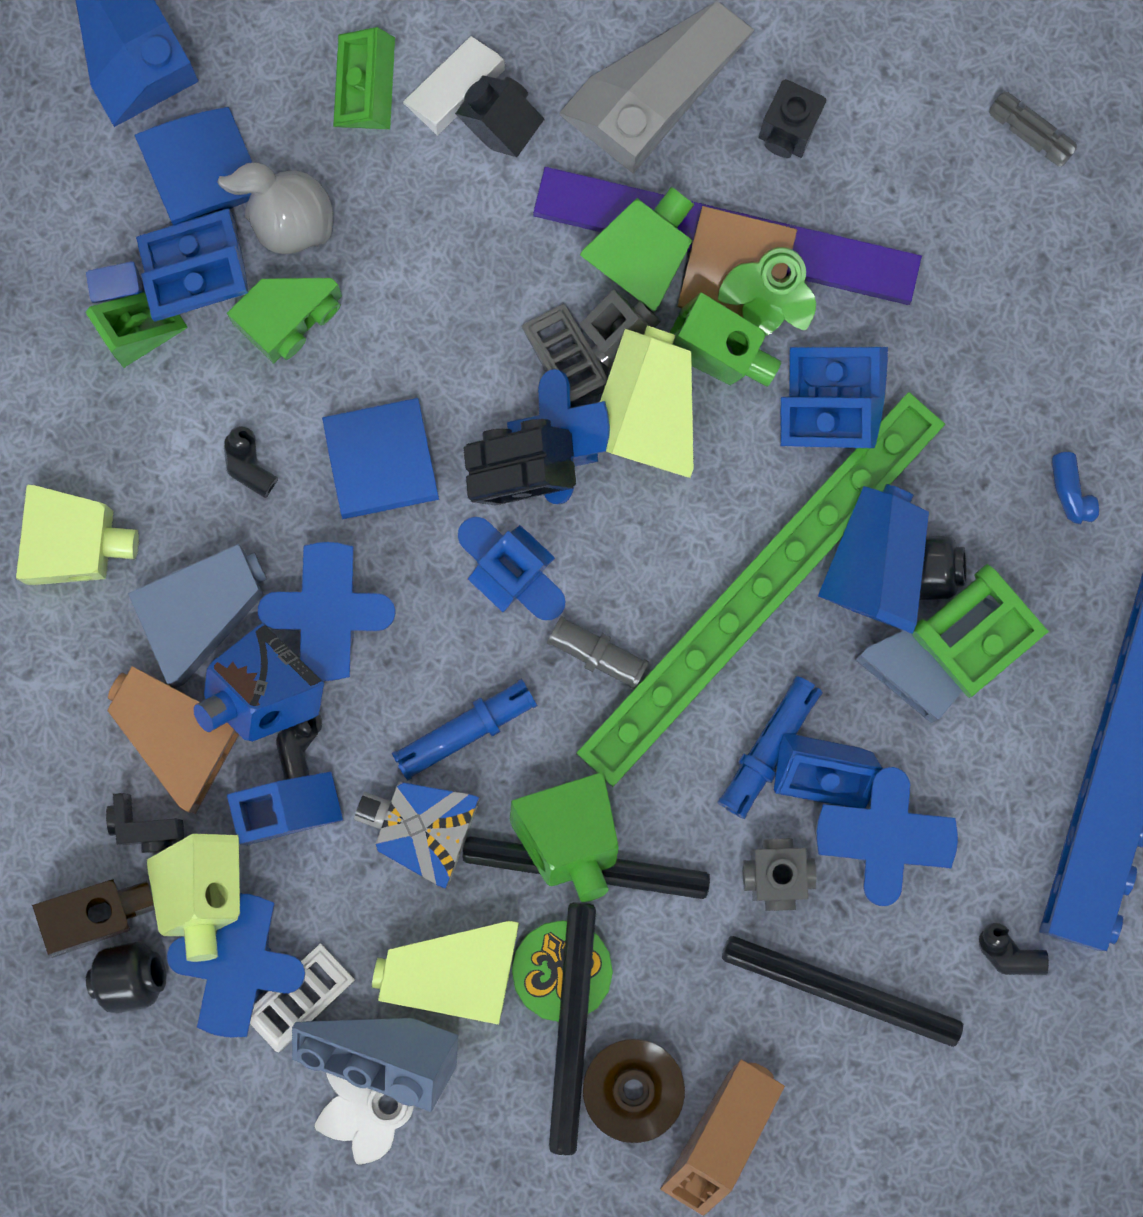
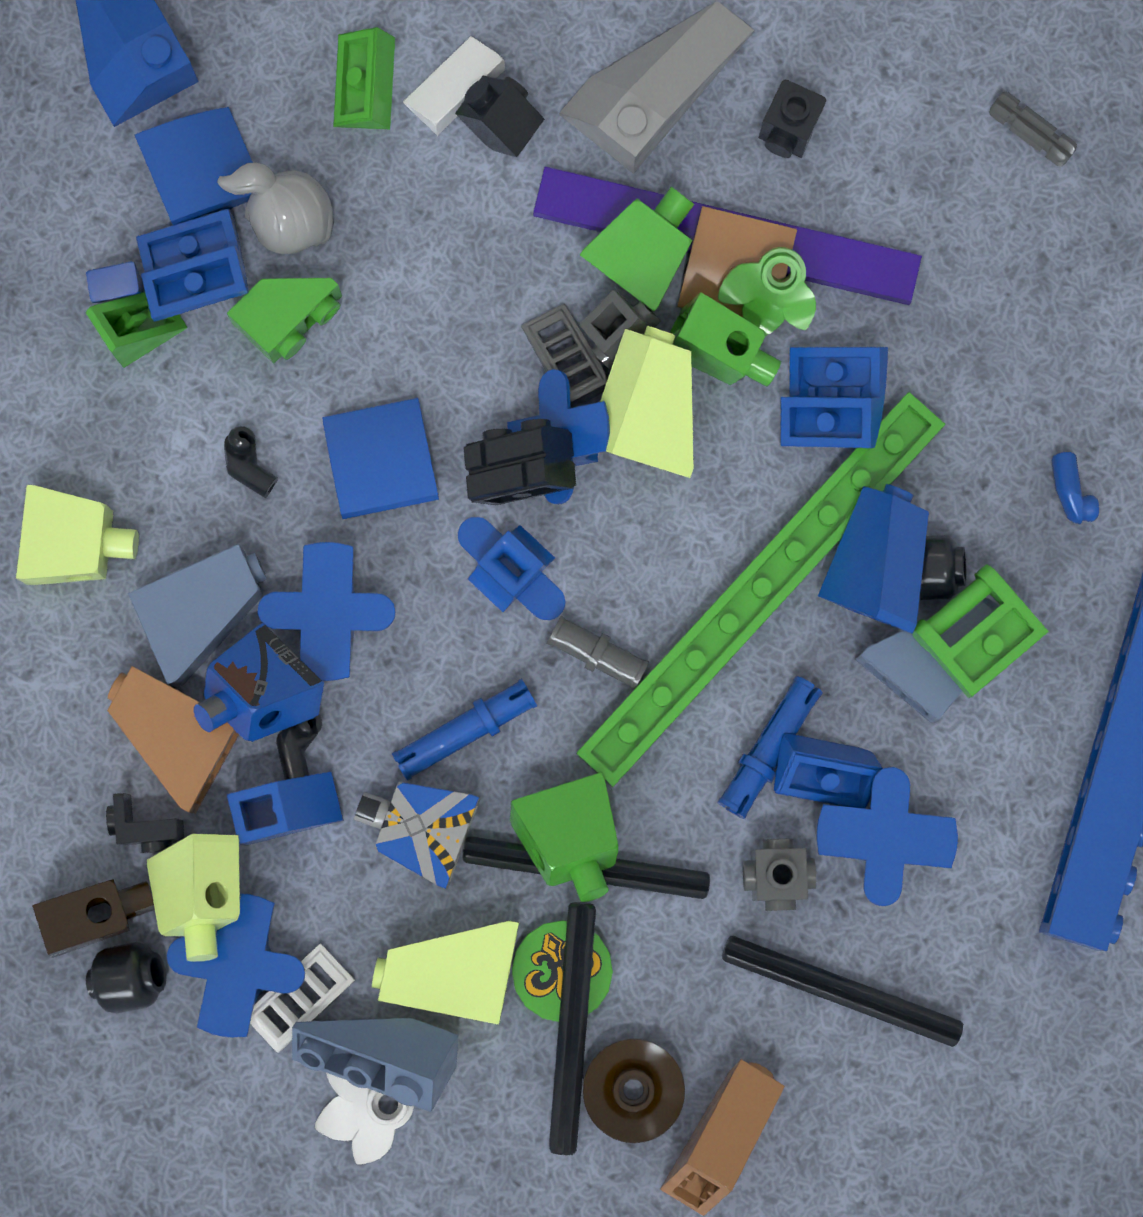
black arm [979,923,1049,975] -> none

